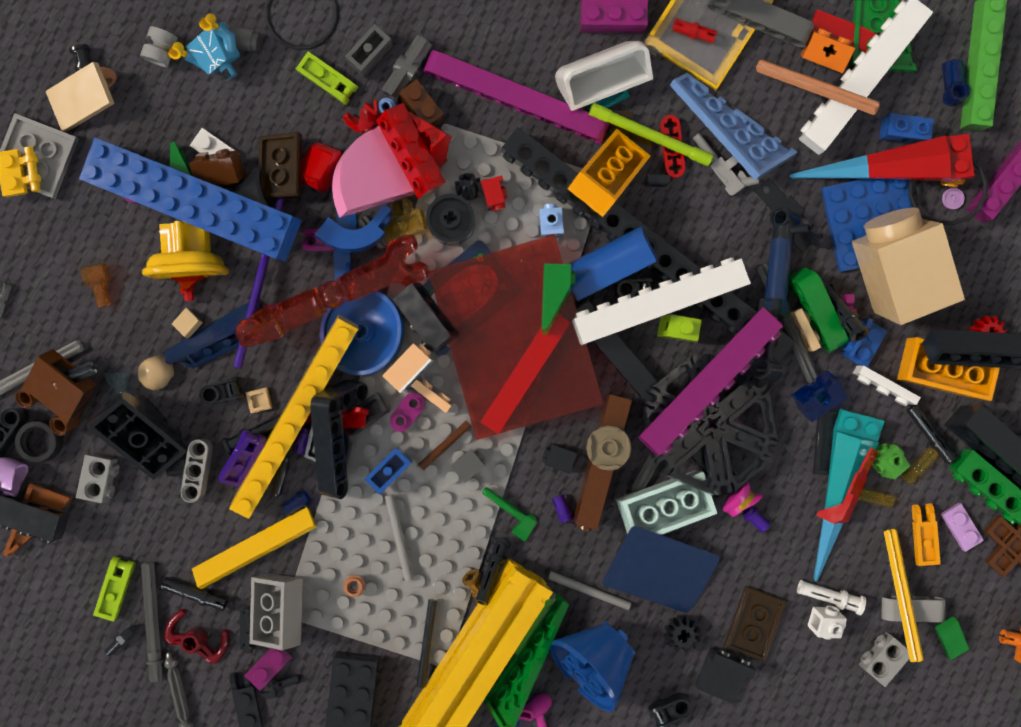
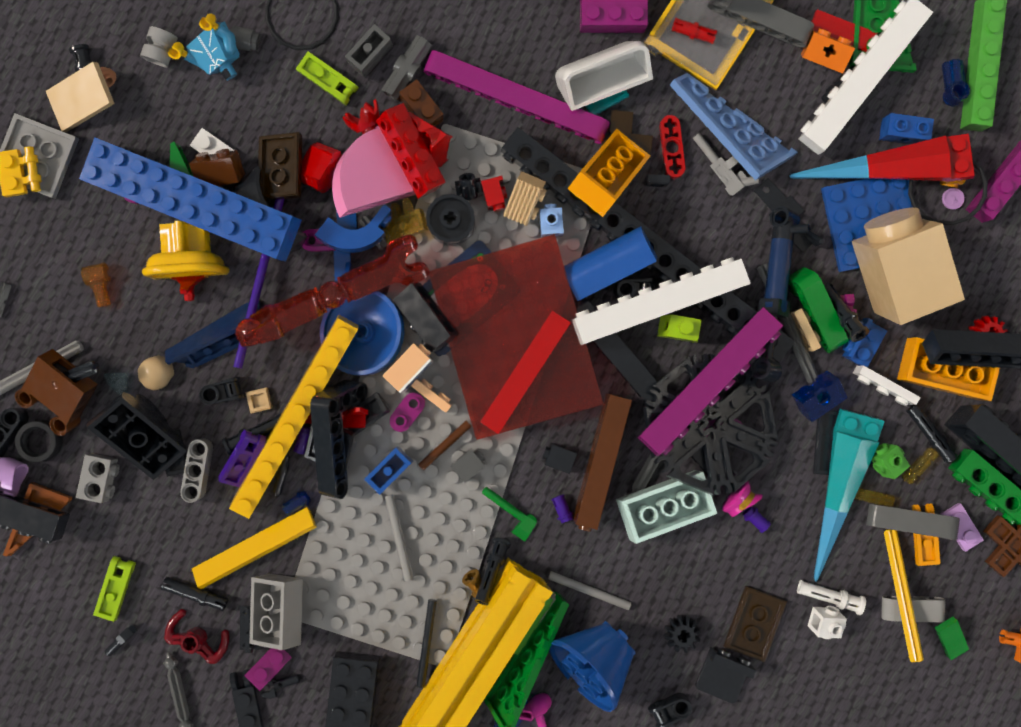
dark grey axle [141,562,164,682] -> none
tan tile [172,308,203,339] -> none
nougat plate [343,575,366,597] -> none
medium blue pin [378,98,398,114] -> none
green slope [542,264,576,335] -> none
dark tan tile [586,425,631,471] -> none
lime piece [588,103,713,167] -> none
dark blue sticker [603,526,719,613] -> none
nougat axle [756,59,880,115] -> none
red piece [816,448,878,524] -> none
light grey brick [859,632,909,687] -> none
none -> tan brick [503,171,547,226]
none -> dark grey beam [866,504,960,541]

